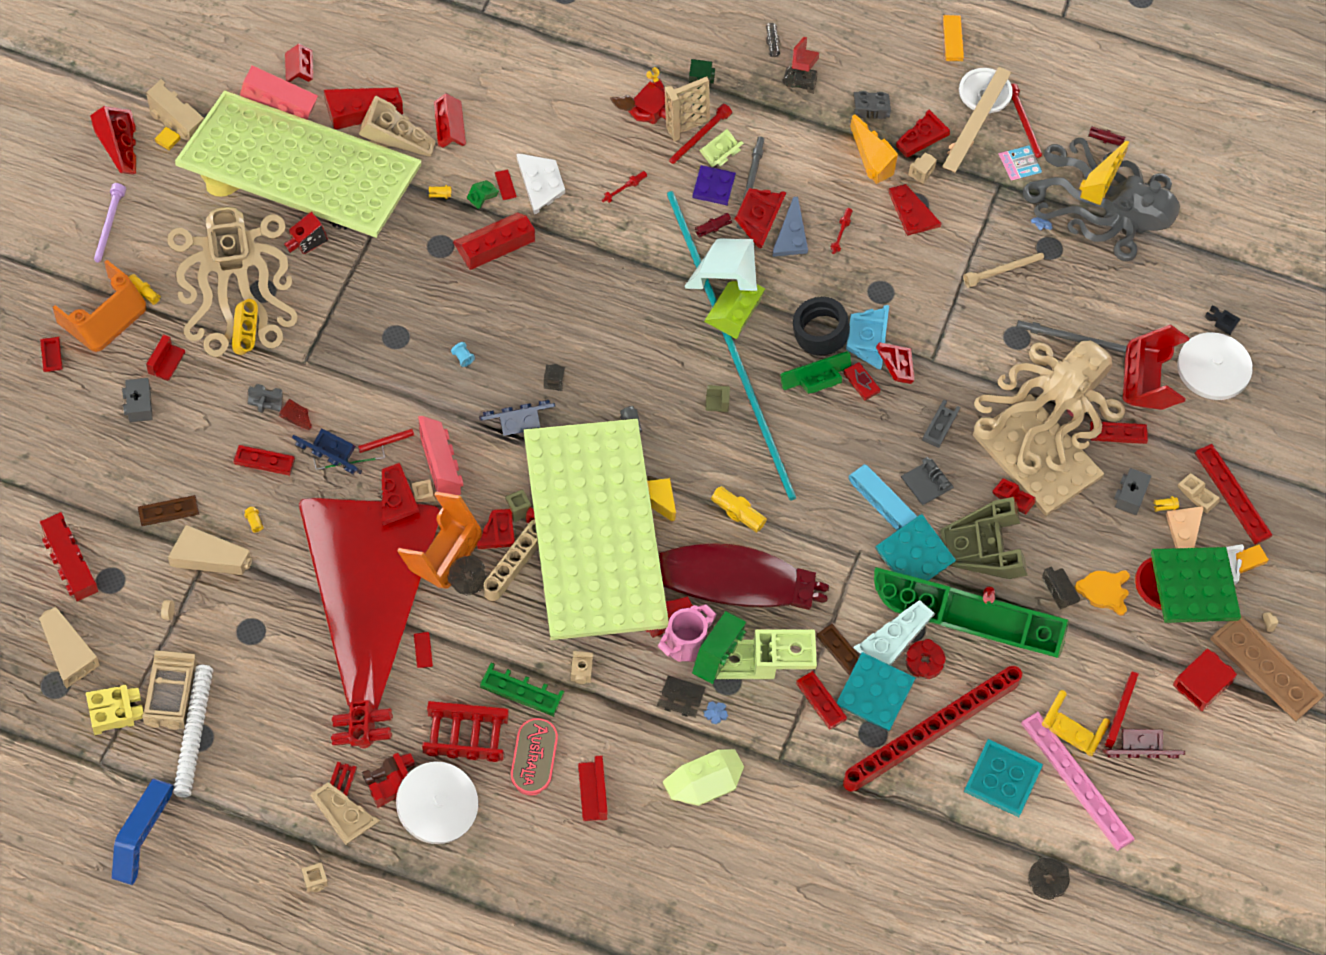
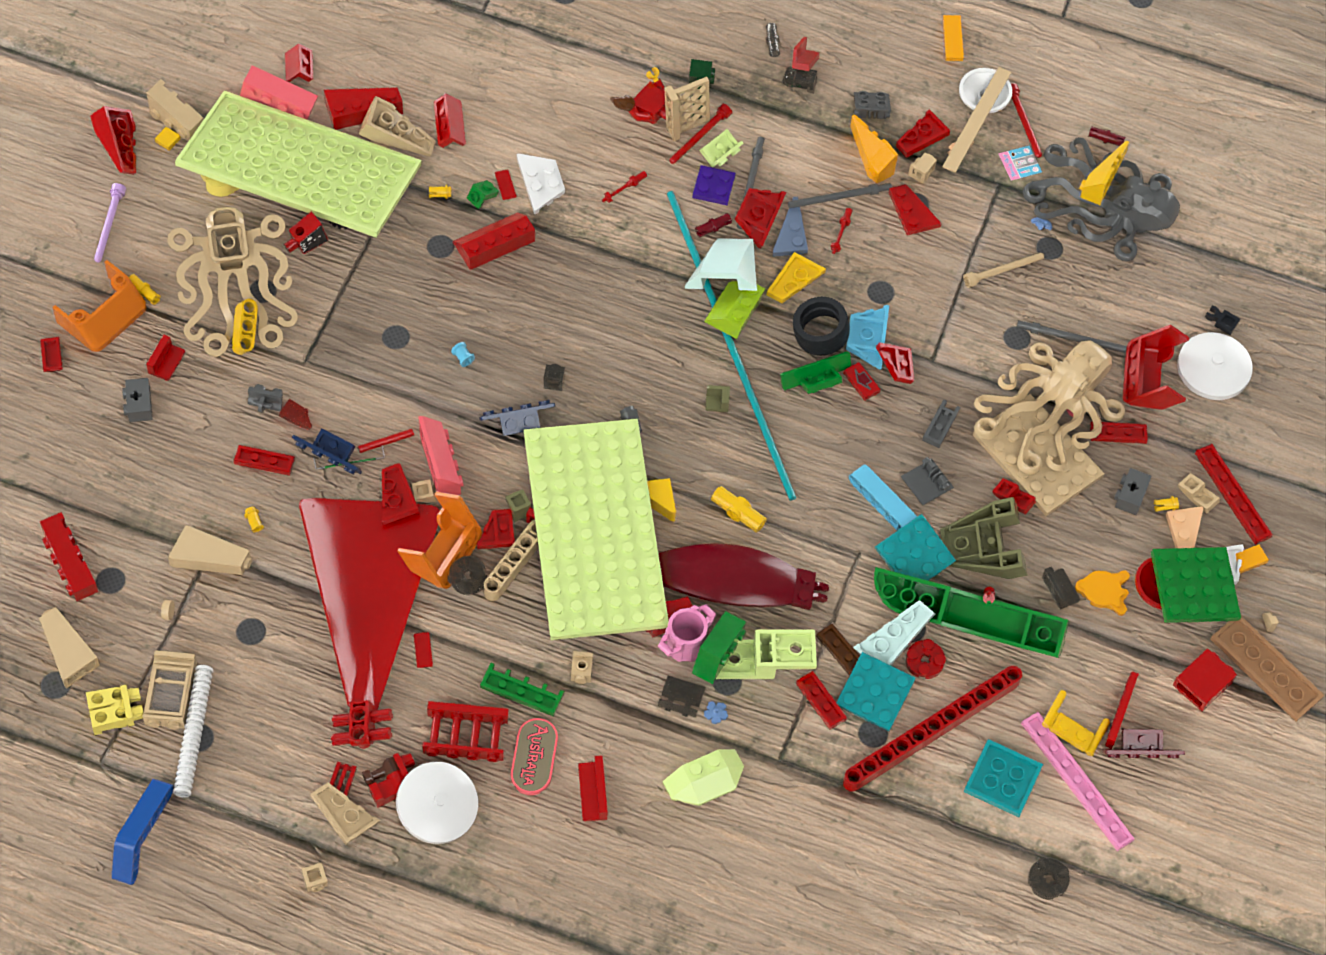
reddish brown tile [138,495,200,526] -> none
none -> yellow wing [766,252,826,303]
none -> dark grey bar [788,183,892,209]

